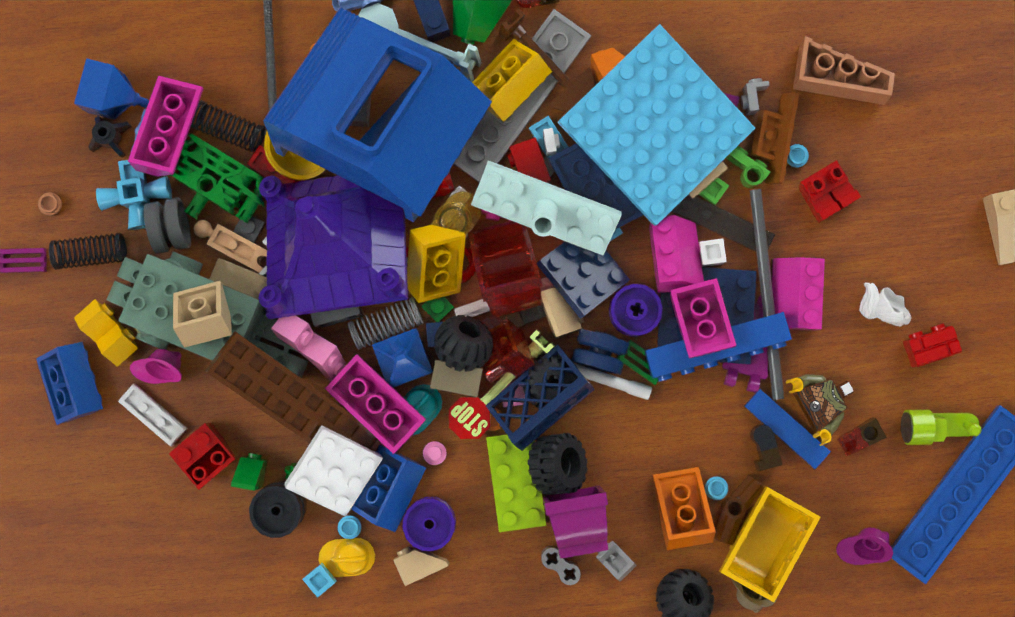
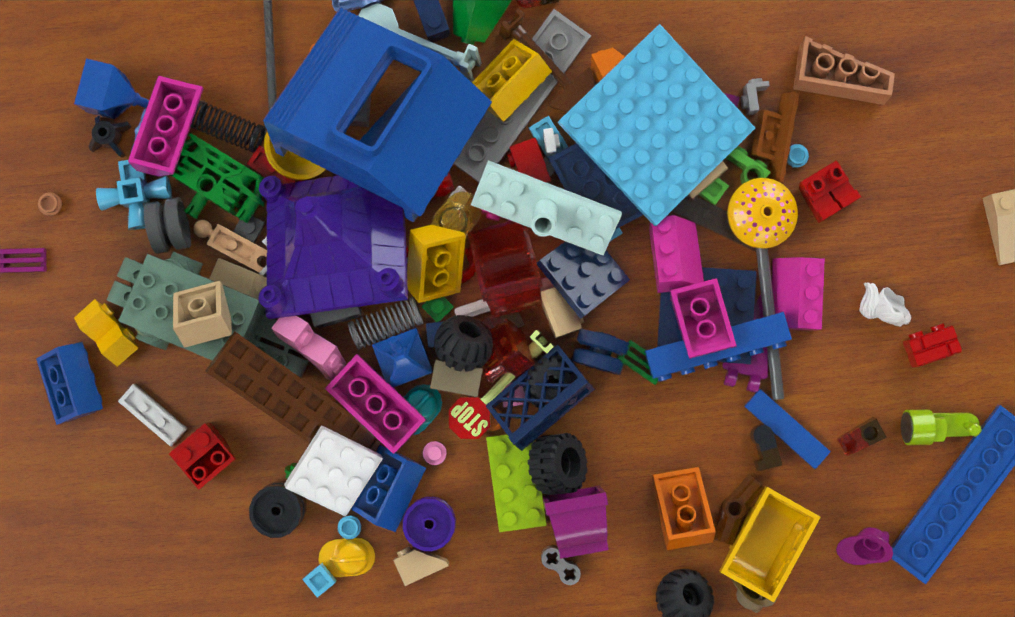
black piece [49,232,127,270] -> none
dark pink piece [130,349,182,384] -> none
green slope [231,452,268,491] -> none
pearl dark grey plate [516,294,546,324] -> none
white piece [540,352,652,400] -> none
light grey bracket [596,541,637,582] -> none
dark purple wheel [608,284,663,337] -> none
white panel [699,239,727,267] -> none
medium azure plate [705,476,728,500] -> none
torso [786,374,854,446] -> none
none -> yellow dish [727,178,798,249]

